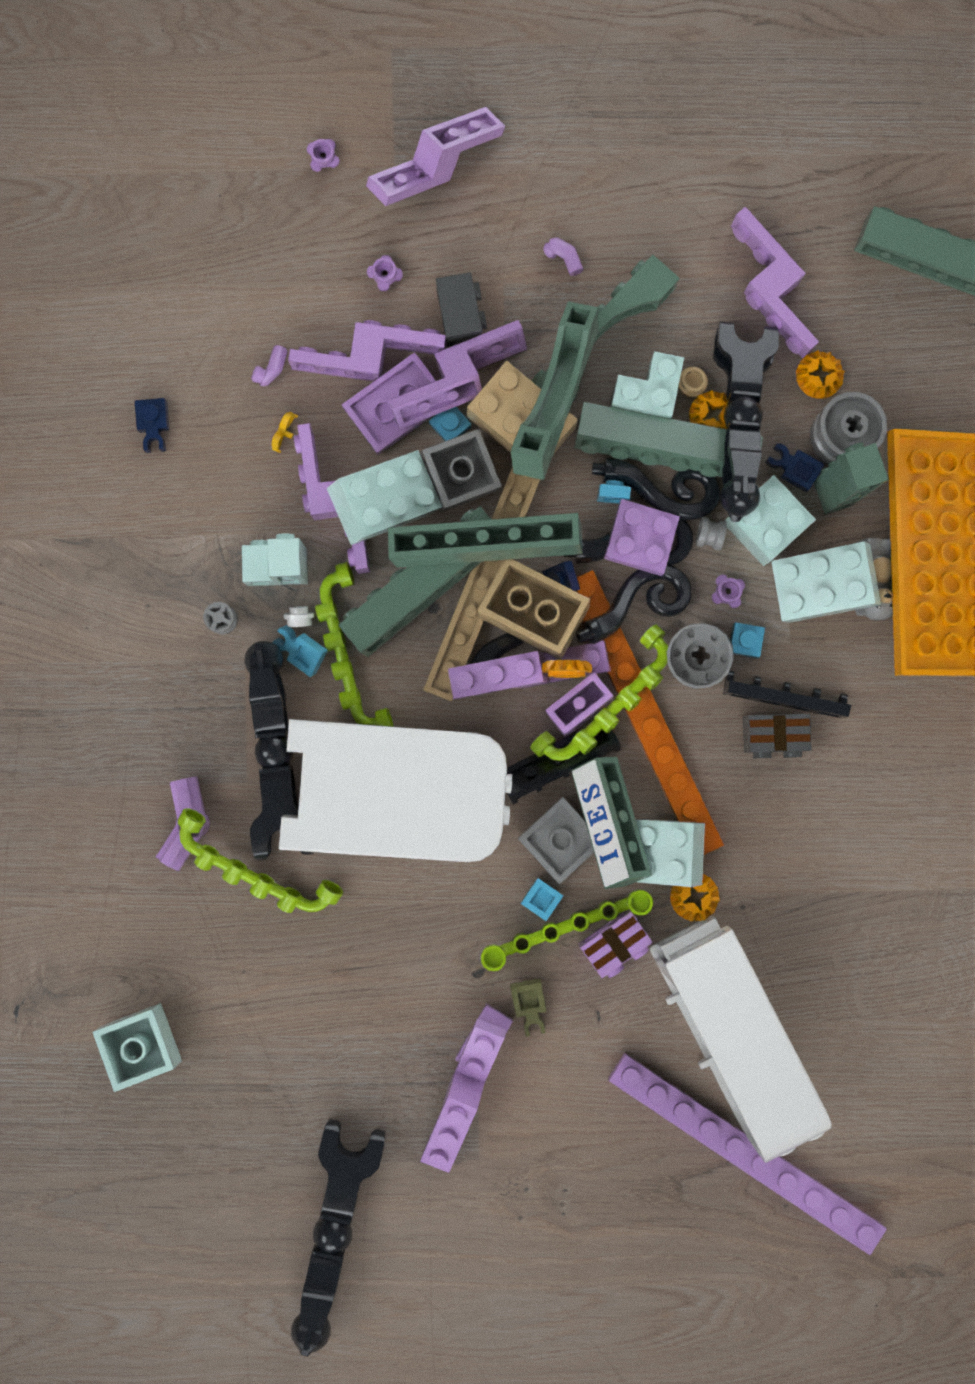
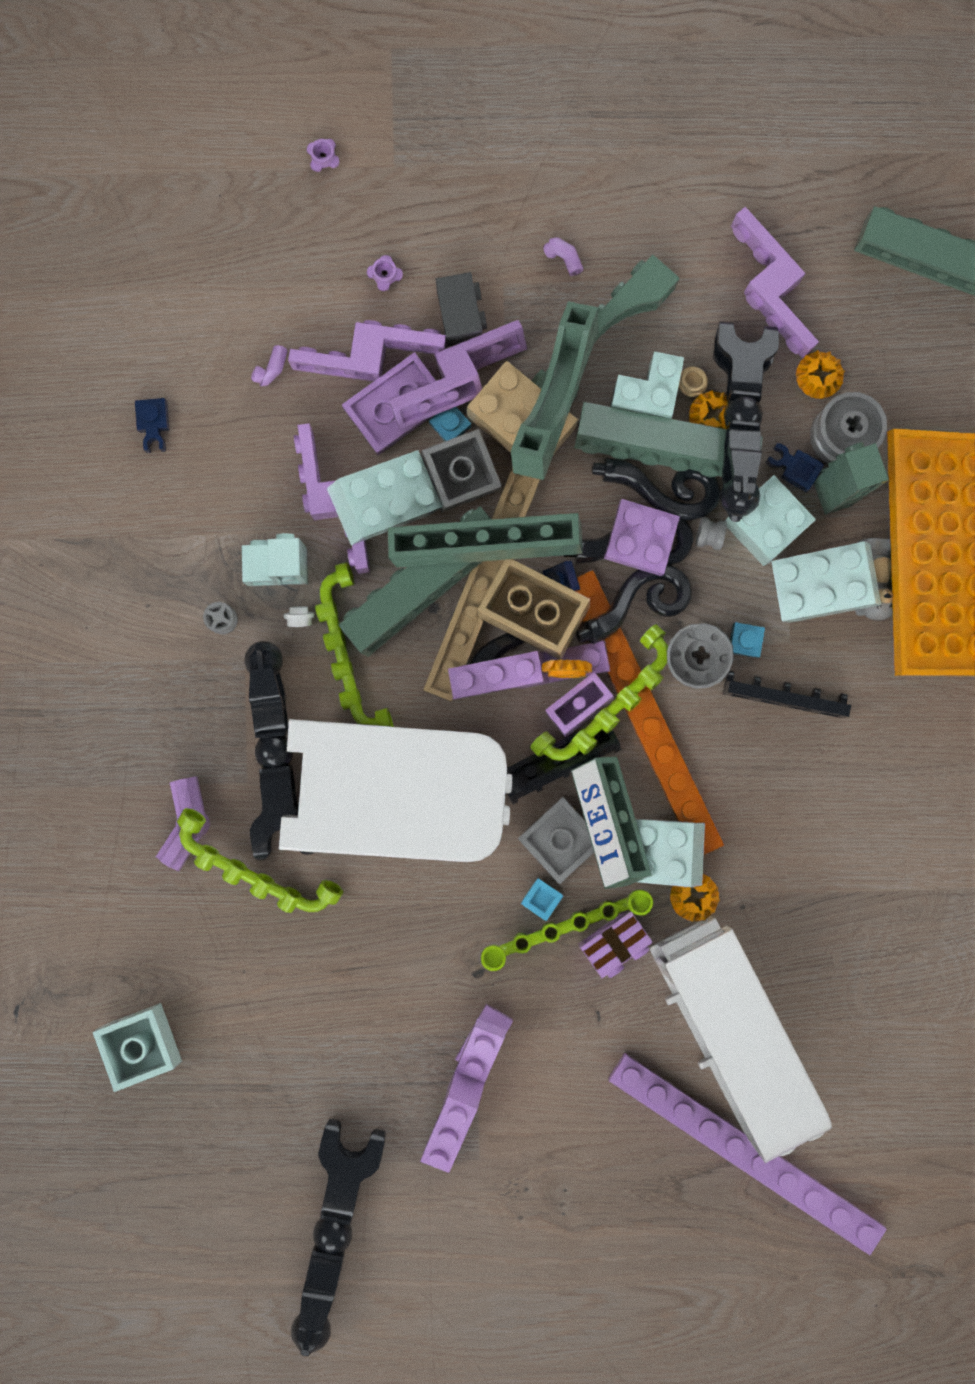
yellow piece [271,412,298,453] -> none
medium azure plate [272,625,328,677] -> none
lavender bracket [366,107,505,206] -> none
olive plate [510,978,547,1037] -> none
medium azure plate [597,480,631,504] -> none
lavender plate [712,575,745,608] -> none
brick [743,714,812,759] -> none

